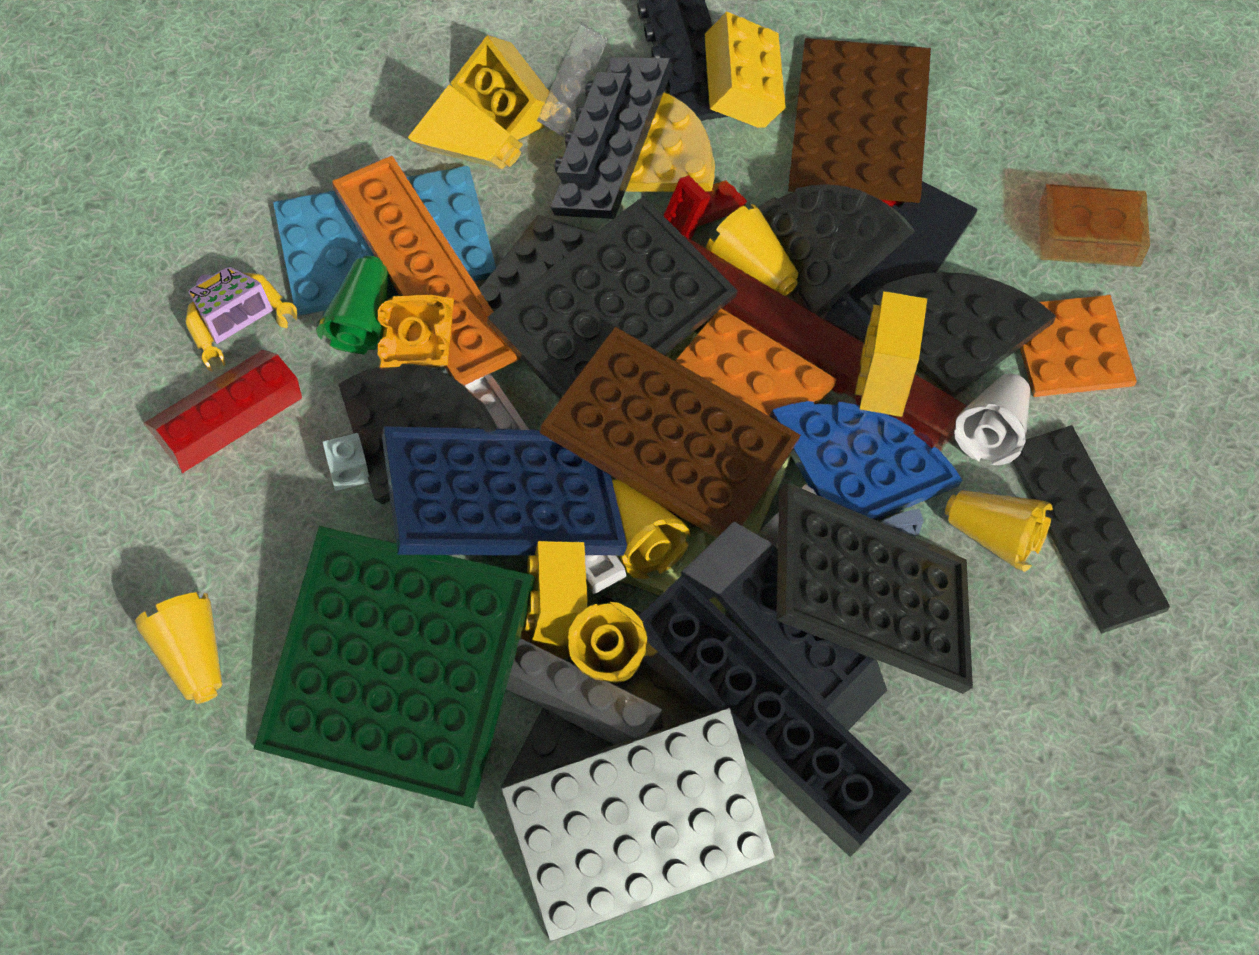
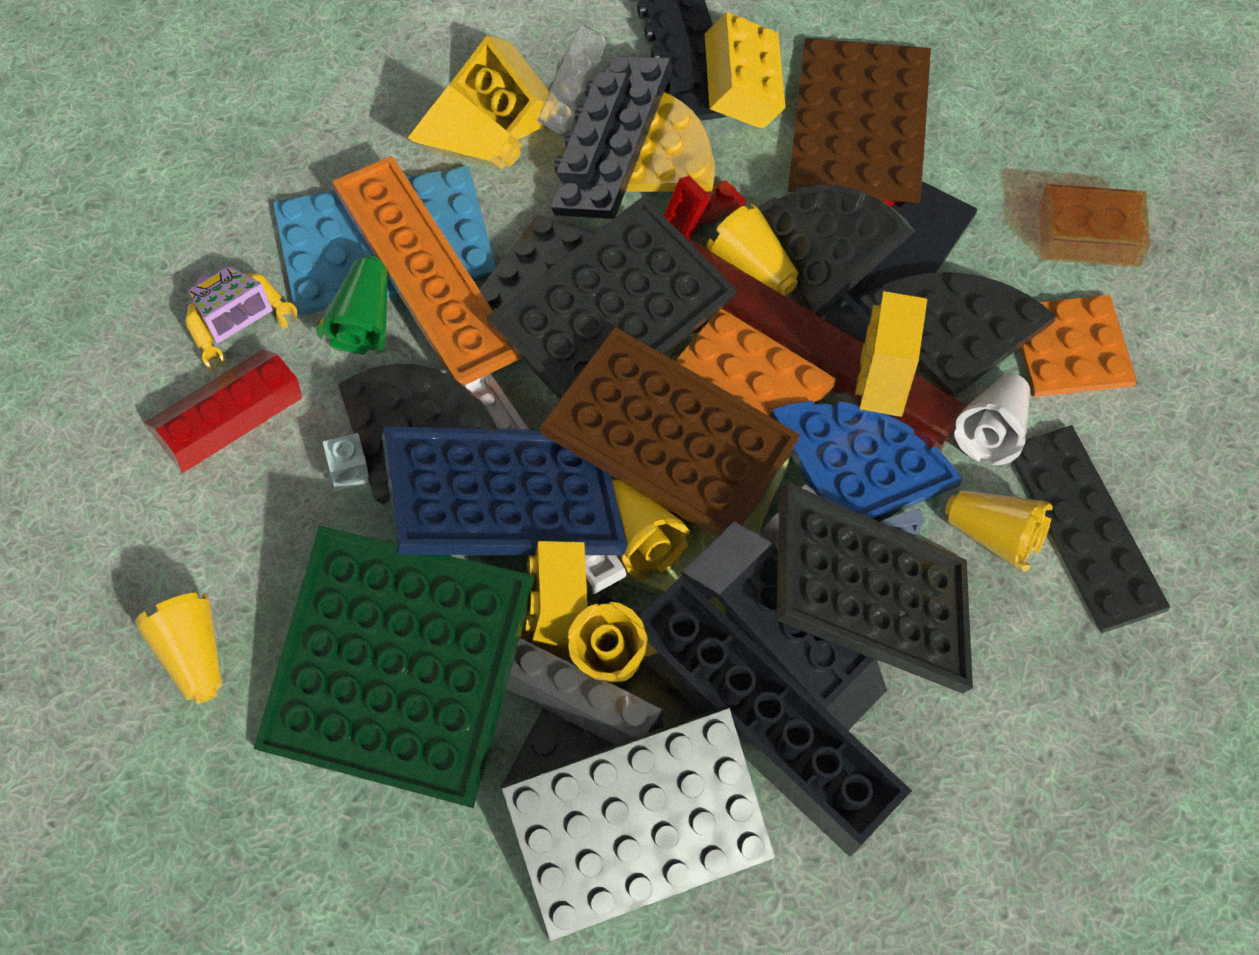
light orange slope [378,295,454,368] -> none

